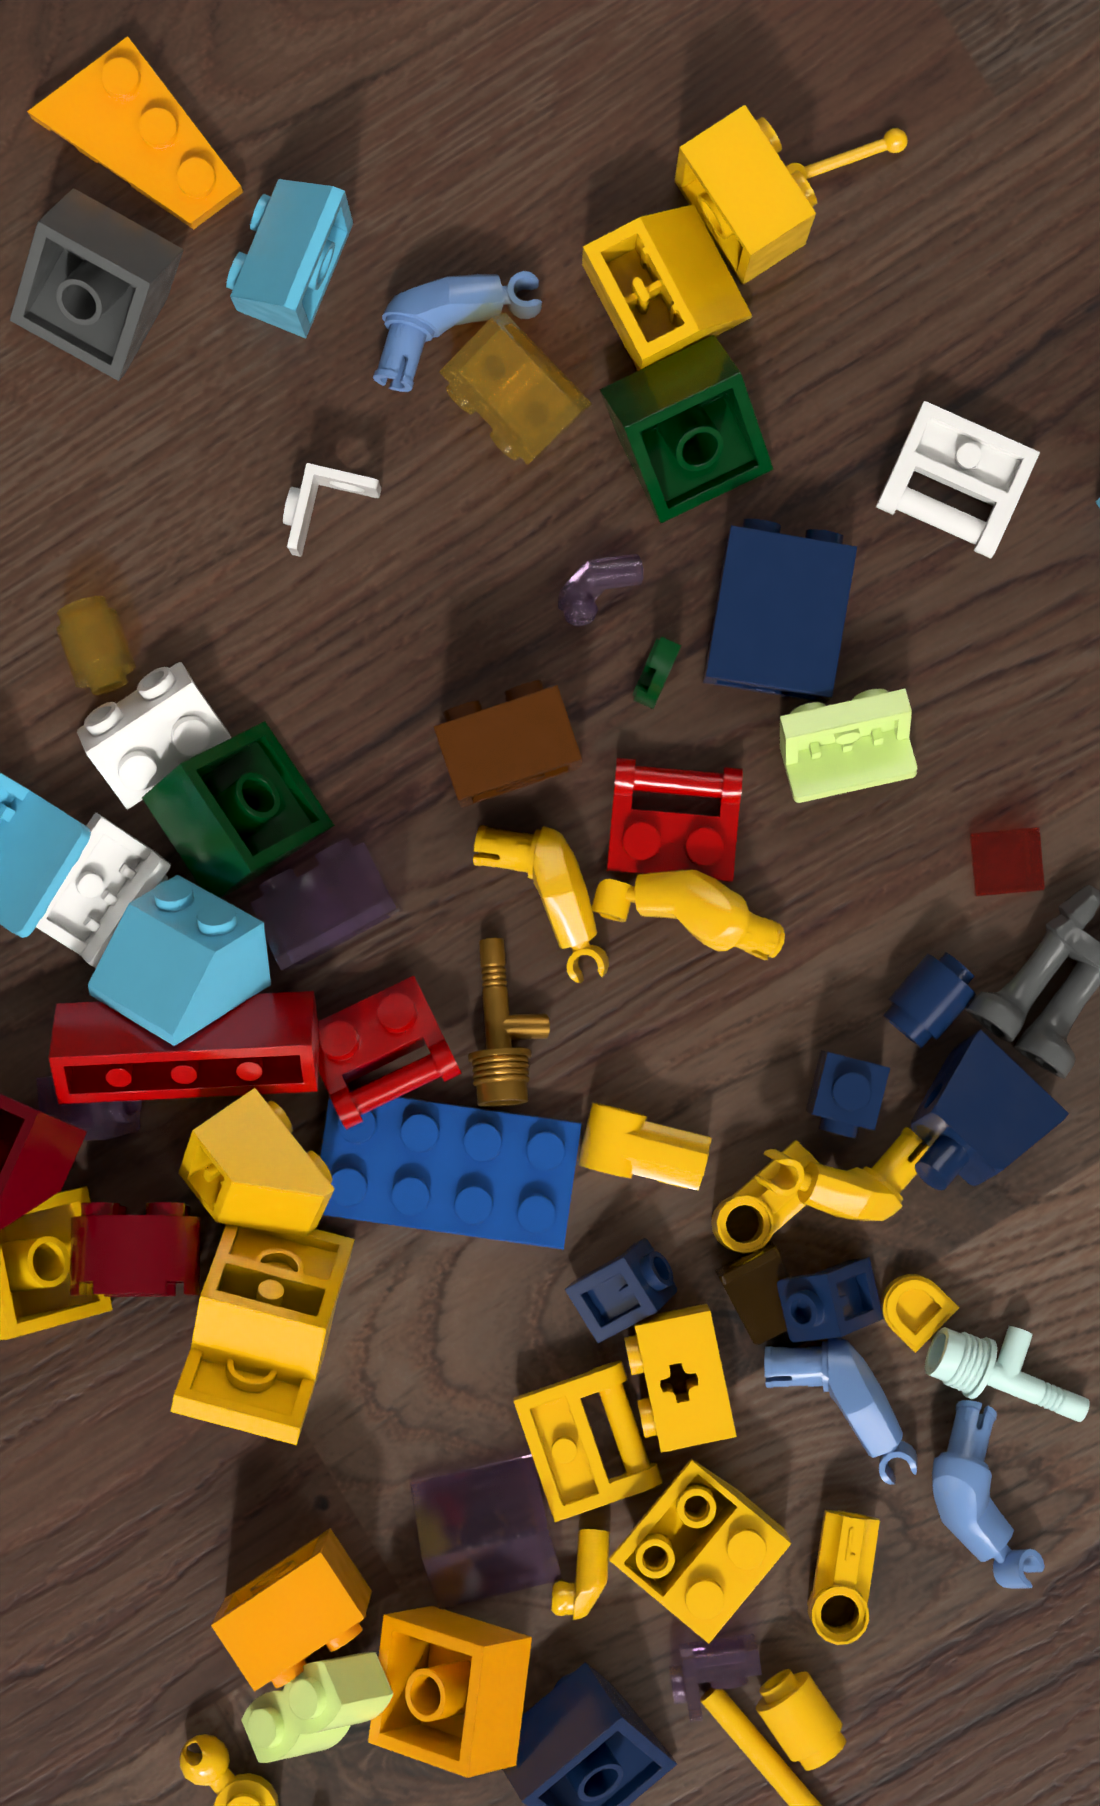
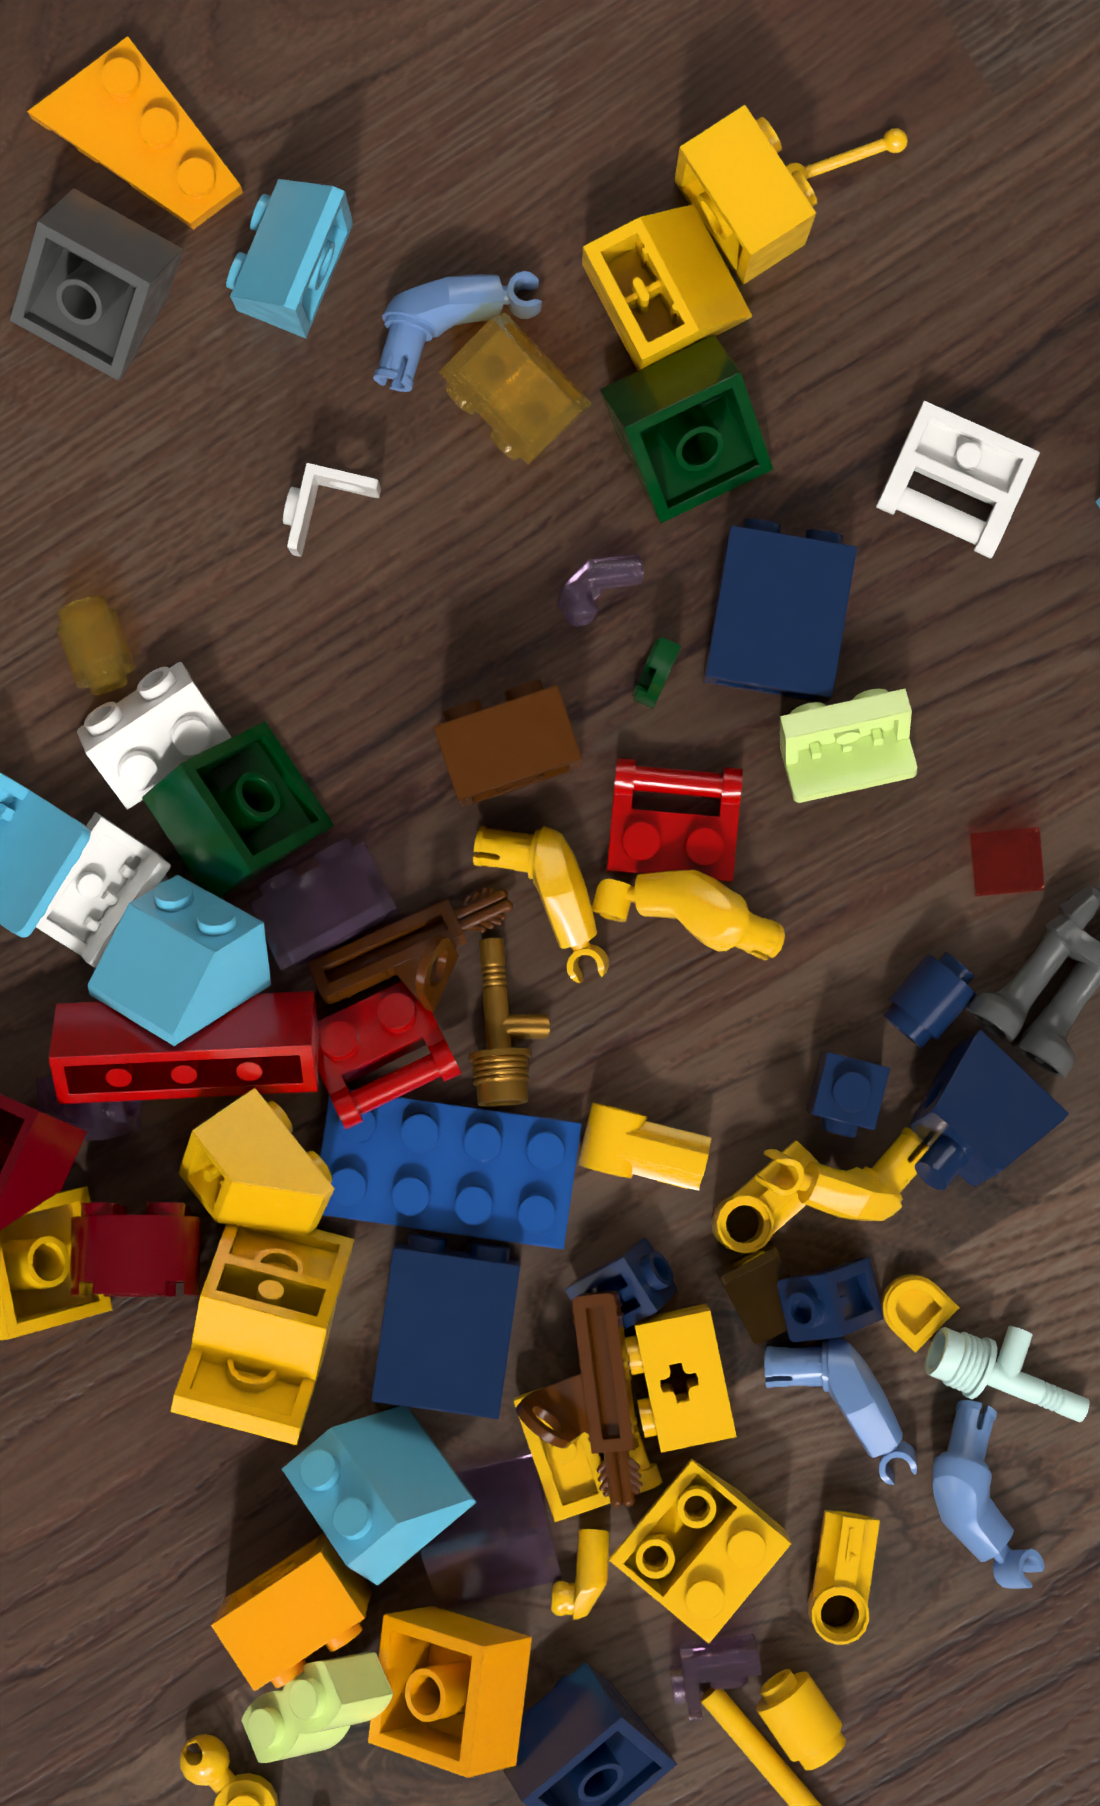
none -> medium azure slope [282,1406,476,1585]
none -> reddish brown piece [308,888,513,1012]
none -> dark blue brick [371,1234,521,1419]
none -> reddish brown piece [516,1291,643,1508]

